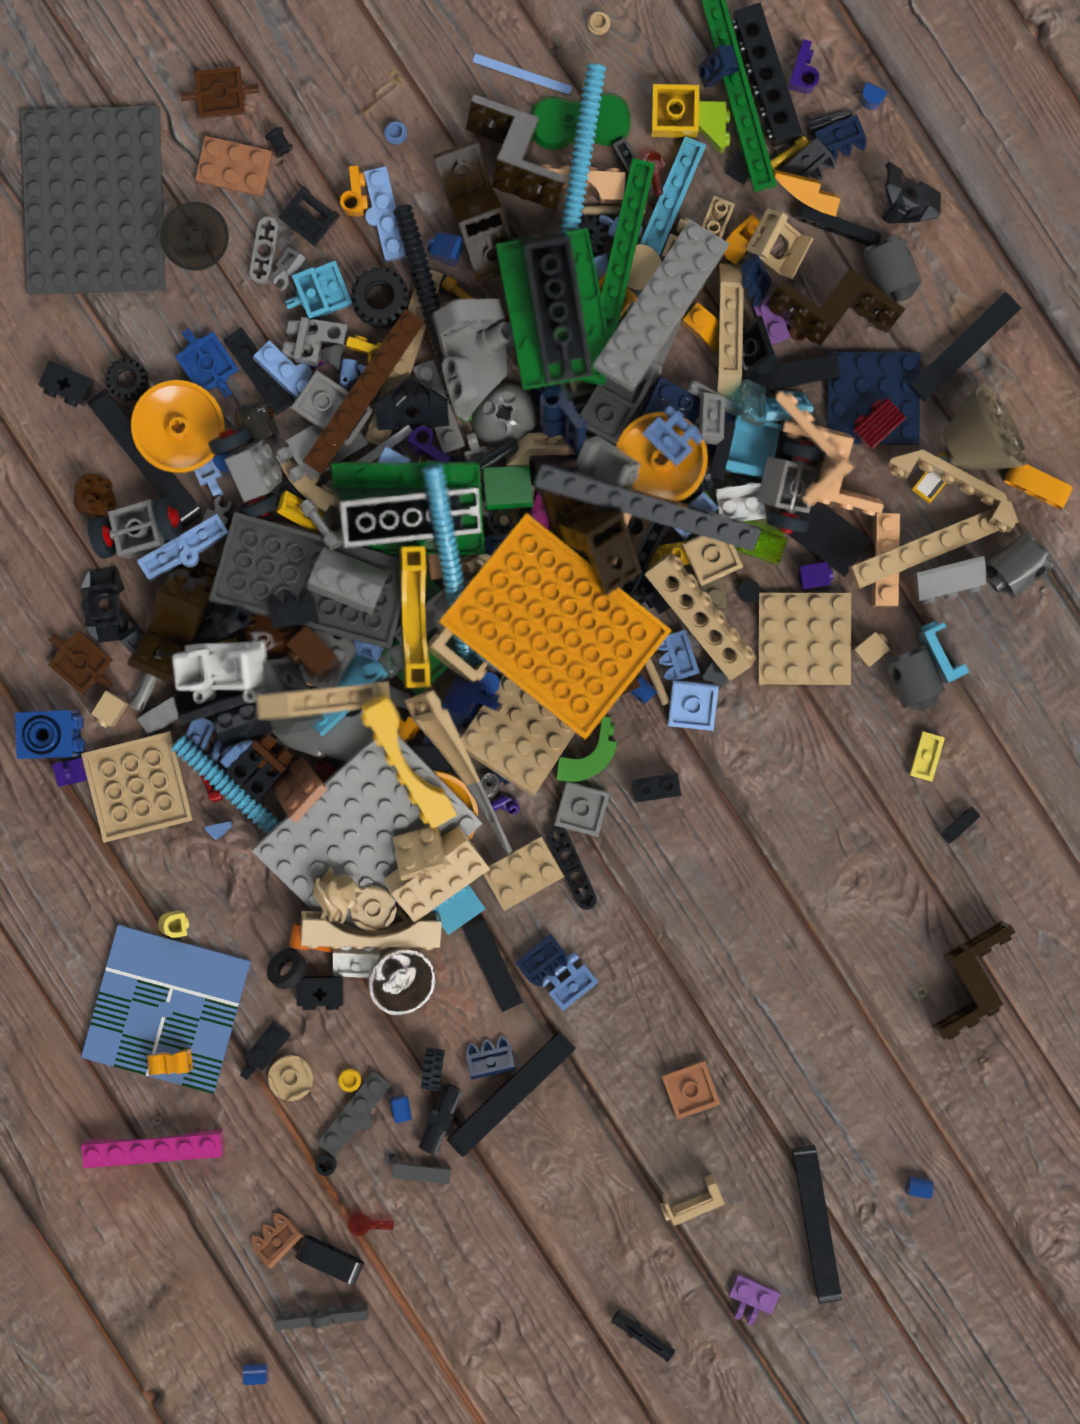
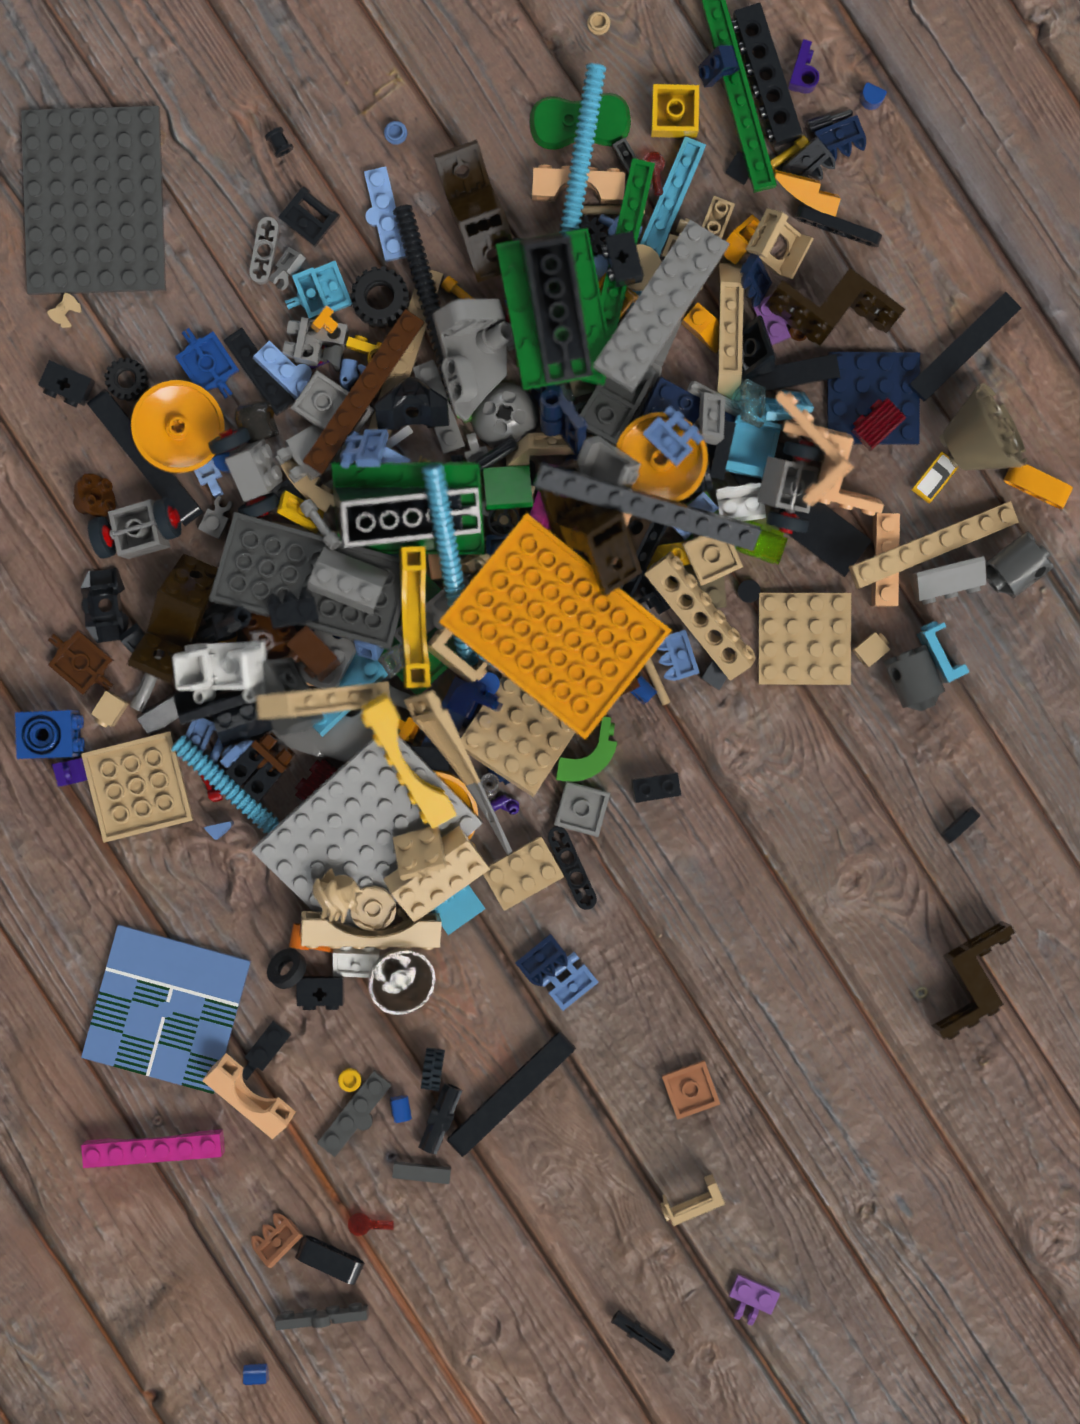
light blue hinge [137,514,229,582] -> none
light orange leg [147,1048,193,1075] -> none
light yellow plate [158,910,189,938] -> none
clear smoke piece [160,202,229,271] -> none
reddish brown plate [180,66,259,119] -> none
nougat plate [195,136,273,197] -> none
tan tile [268,1054,314,1101] -> none
nougat plate [271,756,327,823] -> none
black bush [316,1154,337,1176] -> none
light orange plate [340,165,368,217] -> none
dark purple plate [407,426,451,463] -> none
blue slope [427,232,464,268] -> none
black tile [463,919,523,1012] -> none
dark brown bracket [466,94,566,210] -> none
dark blue plate [466,1035,516,1080] -> none
light blue sticker [472,53,572,95] -> none
light blue plate [668,680,719,731] -> none
lime slope [698,101,730,153] -> none
black beam [792,1144,842,1304] -> none
dark purple brick [797,562,833,590] -> none
dark grey cylinder [863,235,922,303] -> none
black piece [881,162,941,224] -> none
tan slope [887,450,1015,533] -> none
blue brick [905,1176,933,1199] -> none
light yellow plate [909,731,945,782] -> none
none -> tan piece [47,293,82,328]
none -> light nougat arch [202,1053,296,1139]
none -> light orange tile [311,305,339,334]
none -> medium blue plate [340,429,389,468]
none -> black brick [601,231,644,288]

